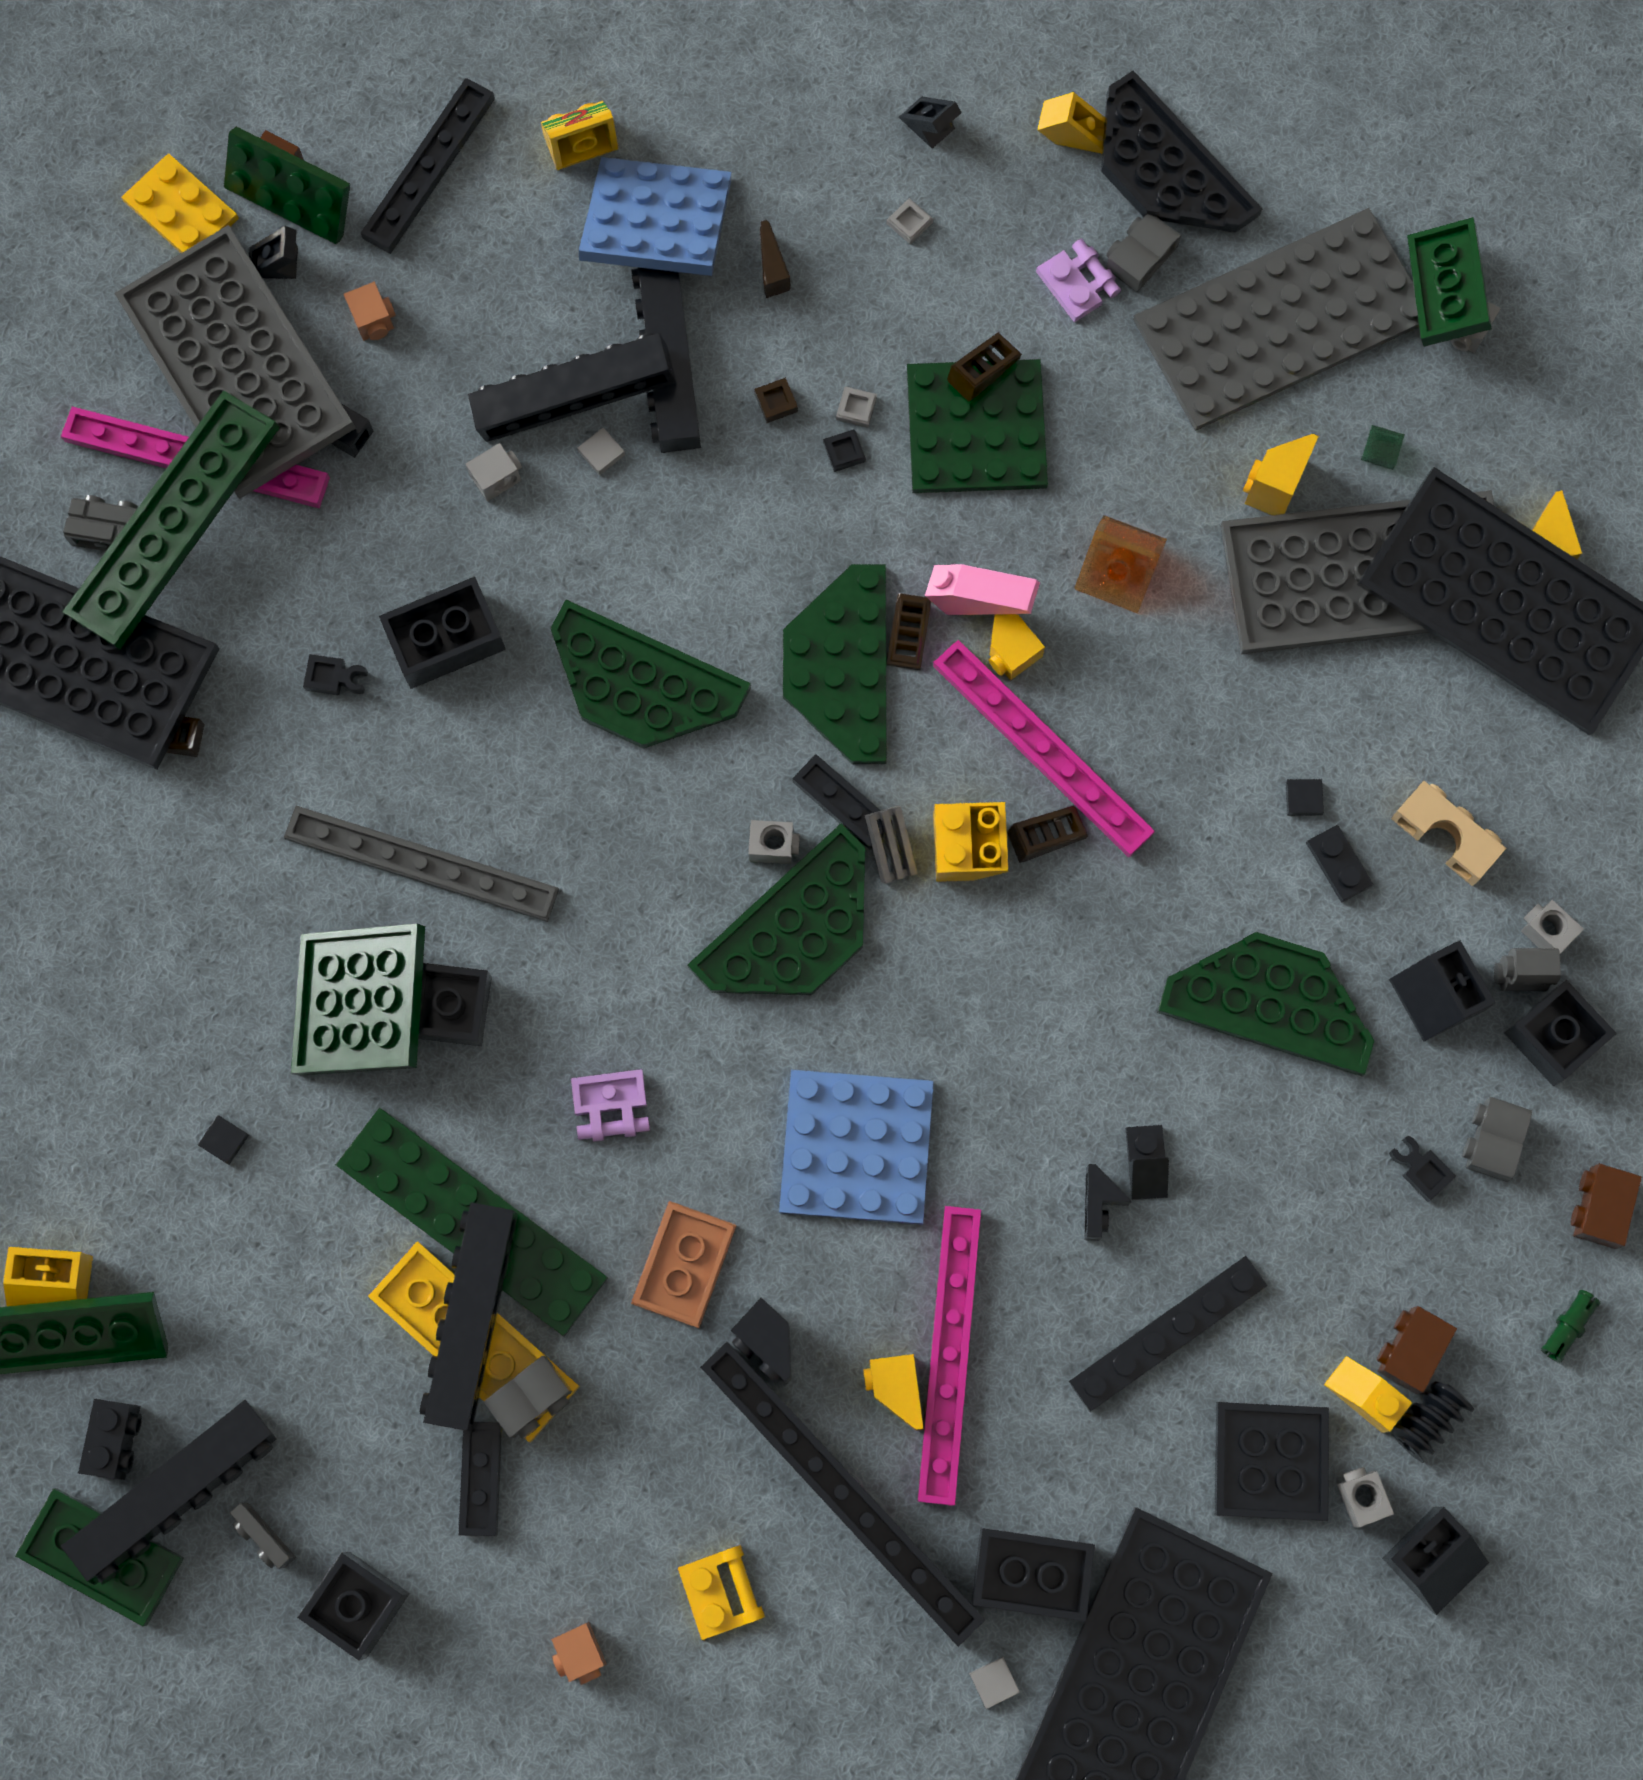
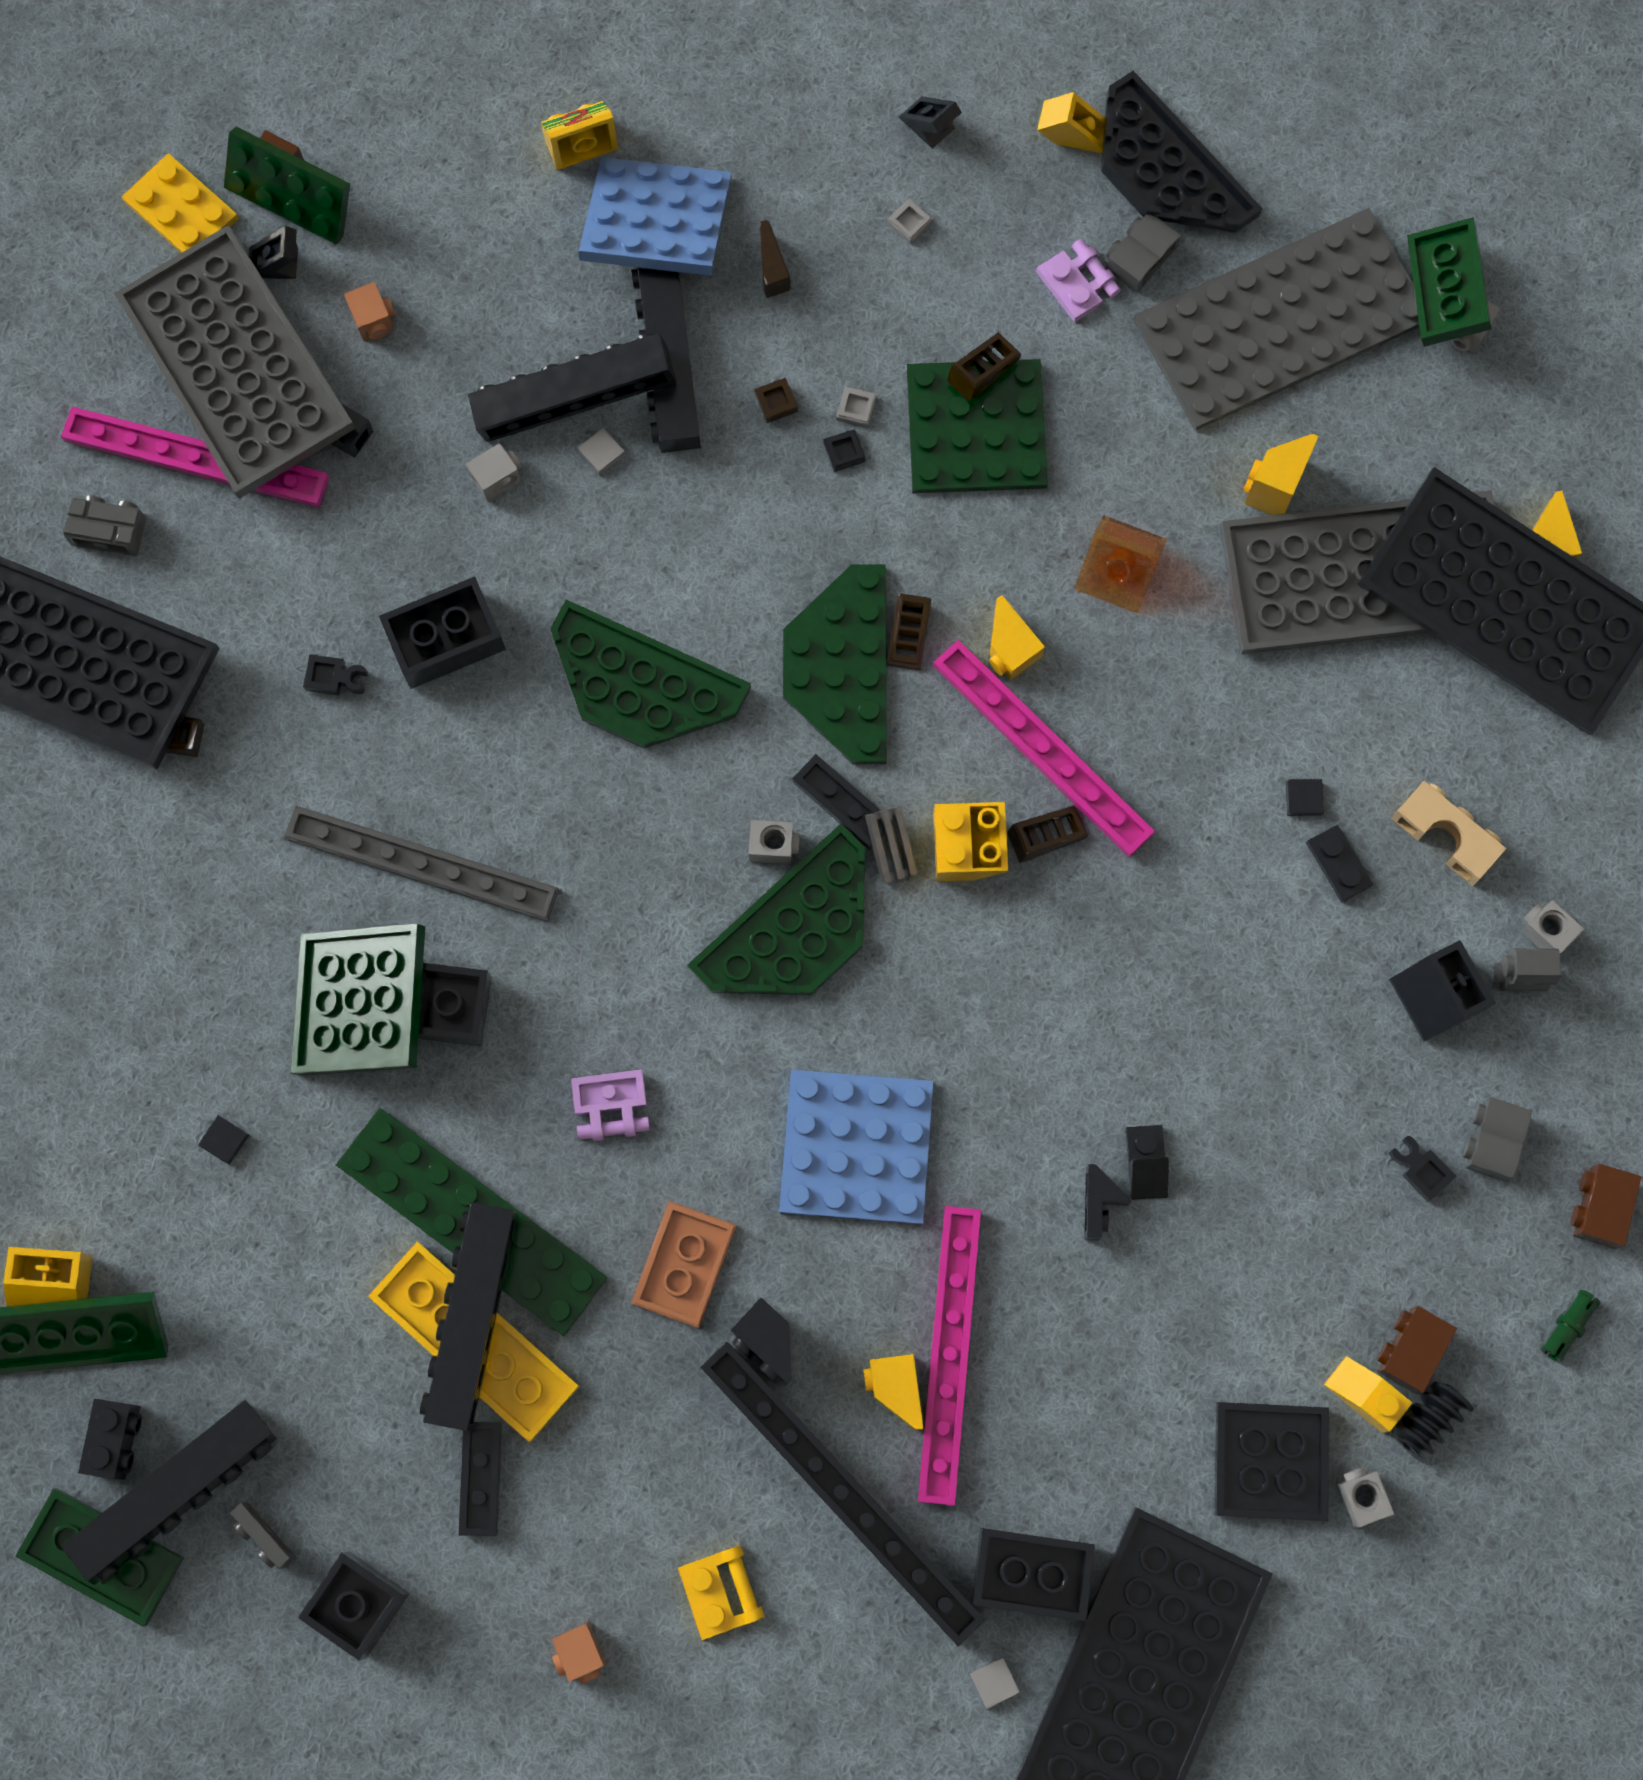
dark green plate [62,390,280,650] -> none
black plate [361,78,495,254] -> none
dark grey brick [484,1356,573,1439] -> none
bright pink slope [925,564,1040,615] -> none
black plate [1068,1256,1268,1412] -> none
dark green plate [1157,932,1374,1077] -> none
clear green plate [1361,425,1405,470] -> none
black slope [1382,1507,1489,1615] -> none
black brick [1504,980,1617,1086] -> none

